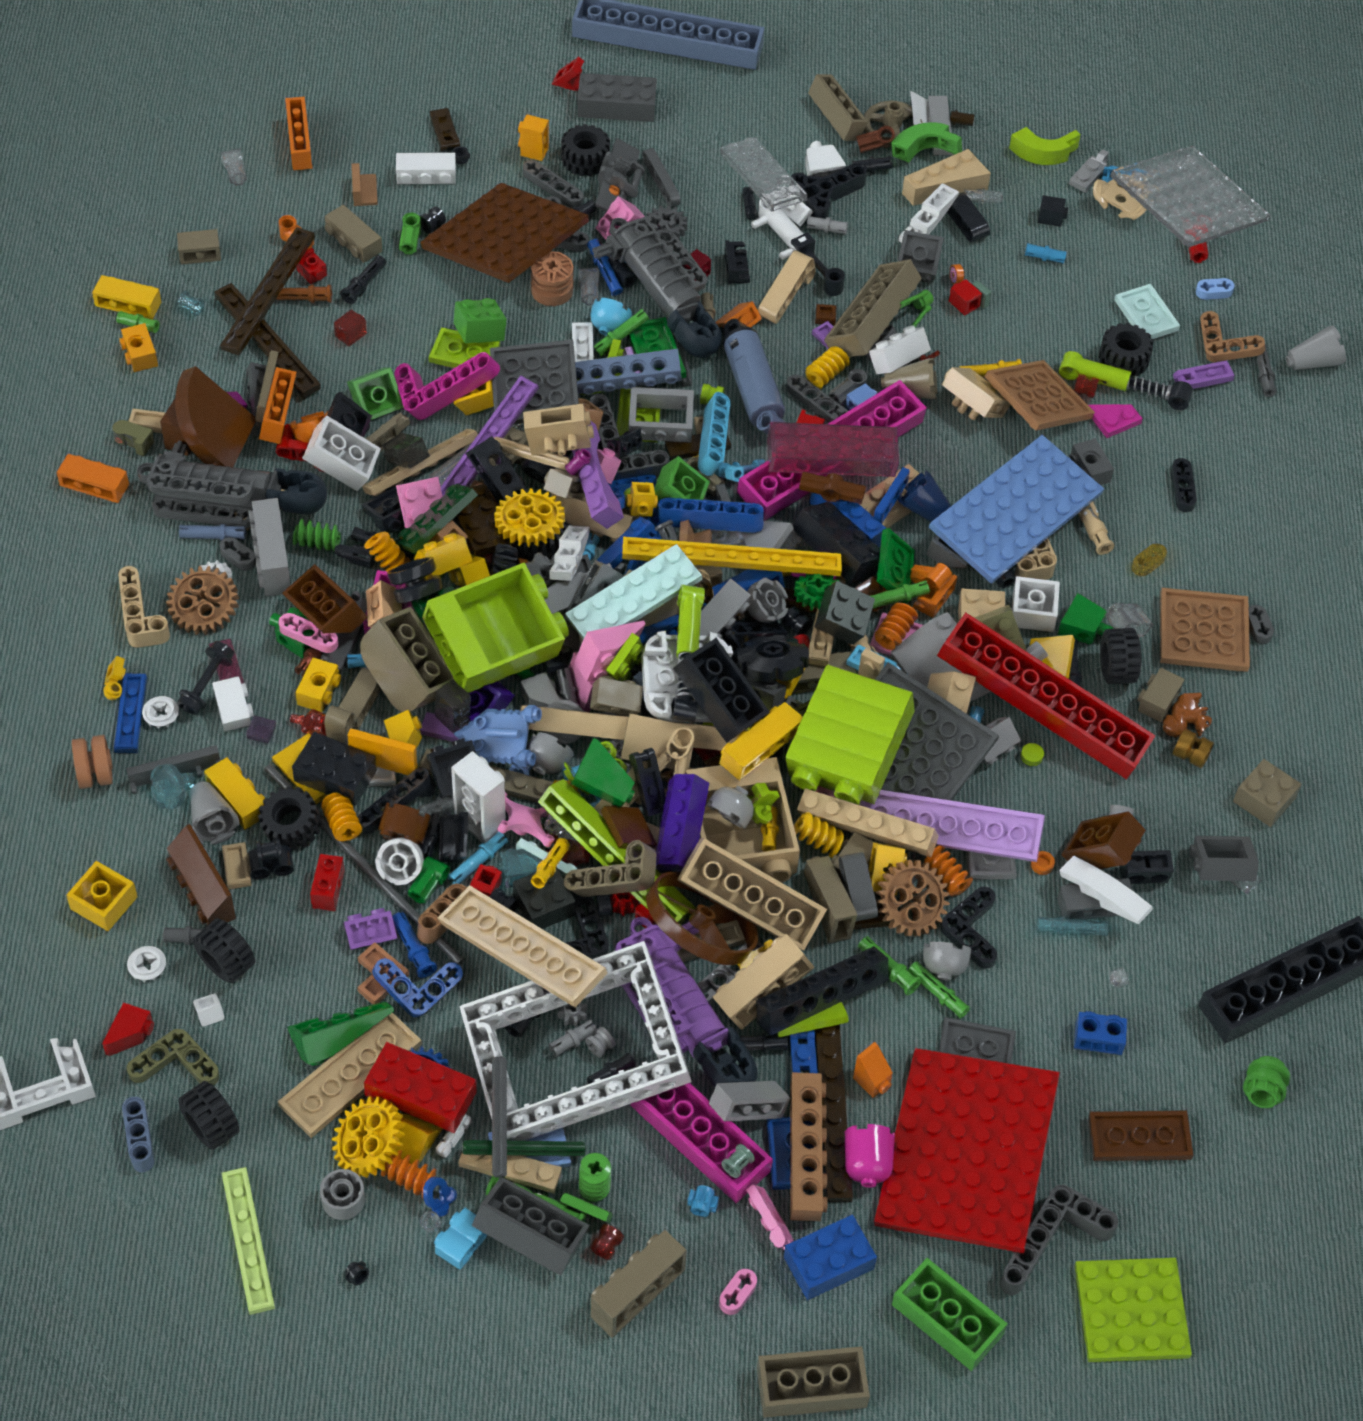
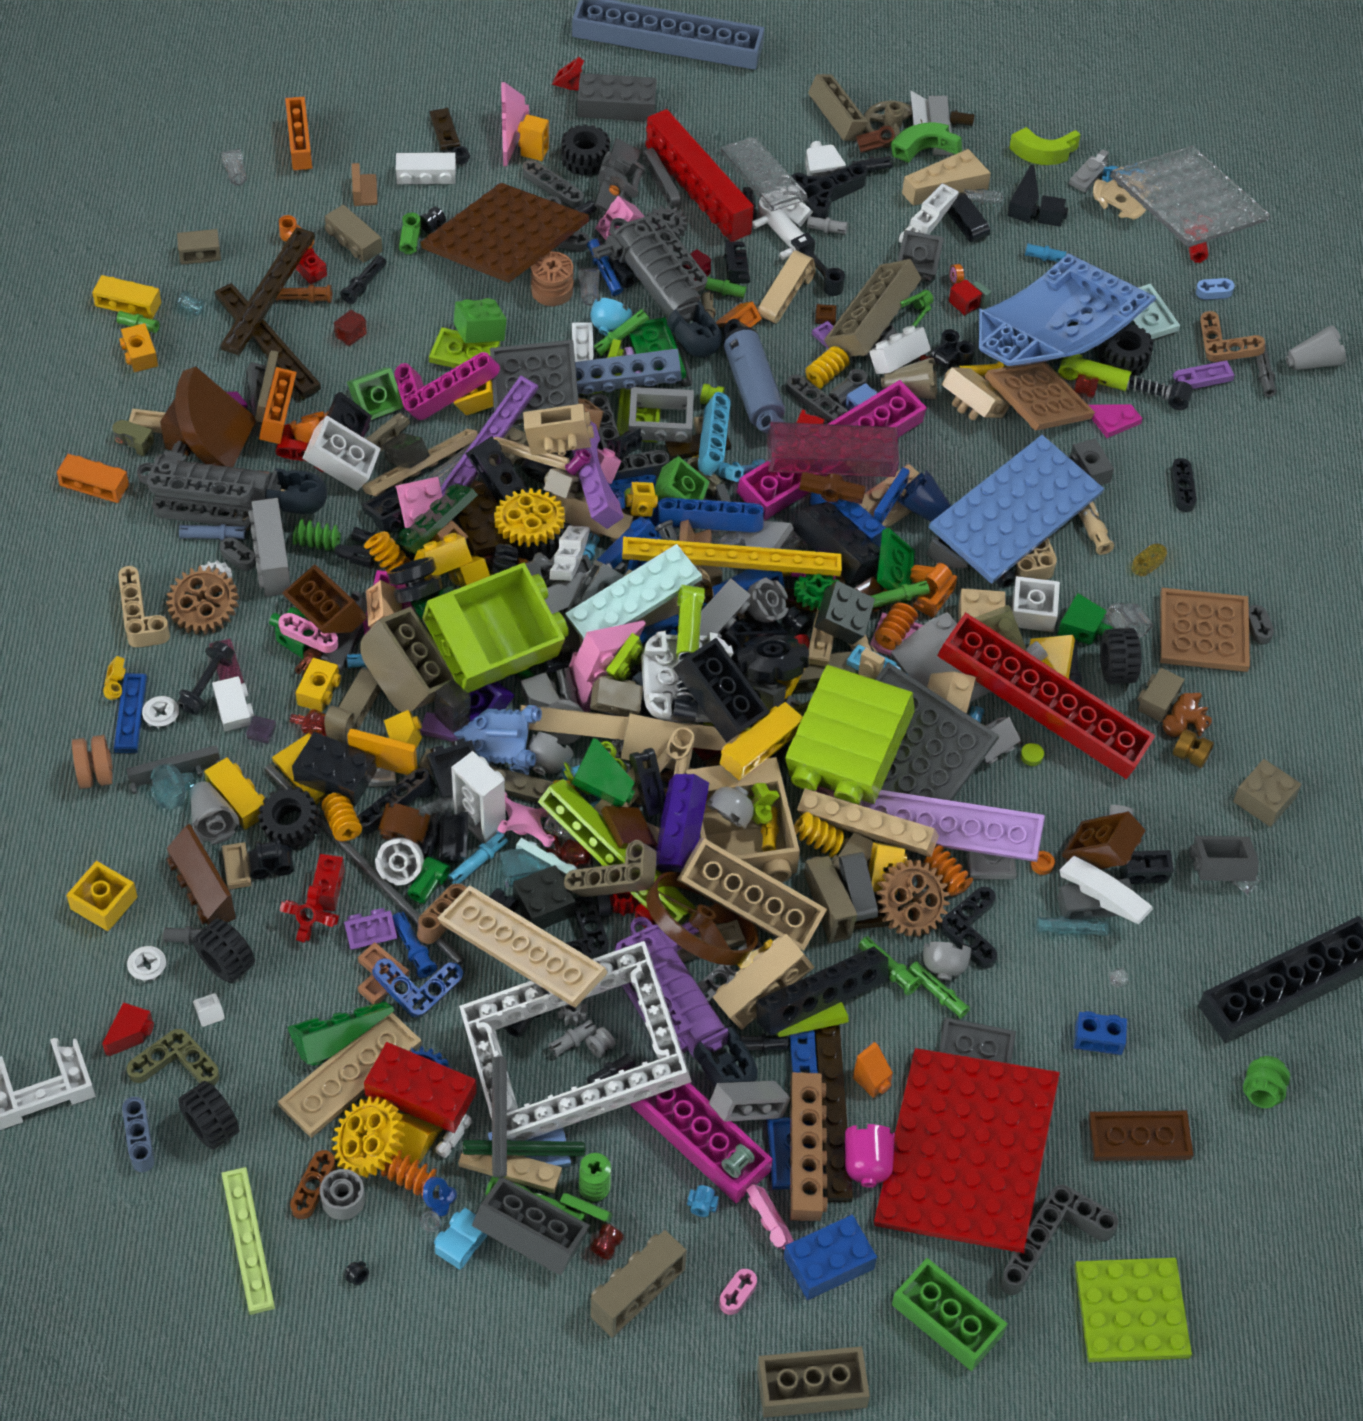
red brick [470,864,502,897] -> none
yellow pin [531,838,570,888] -> none
none -> red pin [279,884,339,943]
none -> dark orange beam [290,1150,335,1219]
none -> bright pink wedge [501,82,529,166]
none -> red brick [645,109,754,242]
none -> bright green pin [705,277,747,299]
none -> black piece [930,329,975,372]
none -> medium blue wedge [979,253,1156,366]
none -> black slope [1007,164,1040,223]

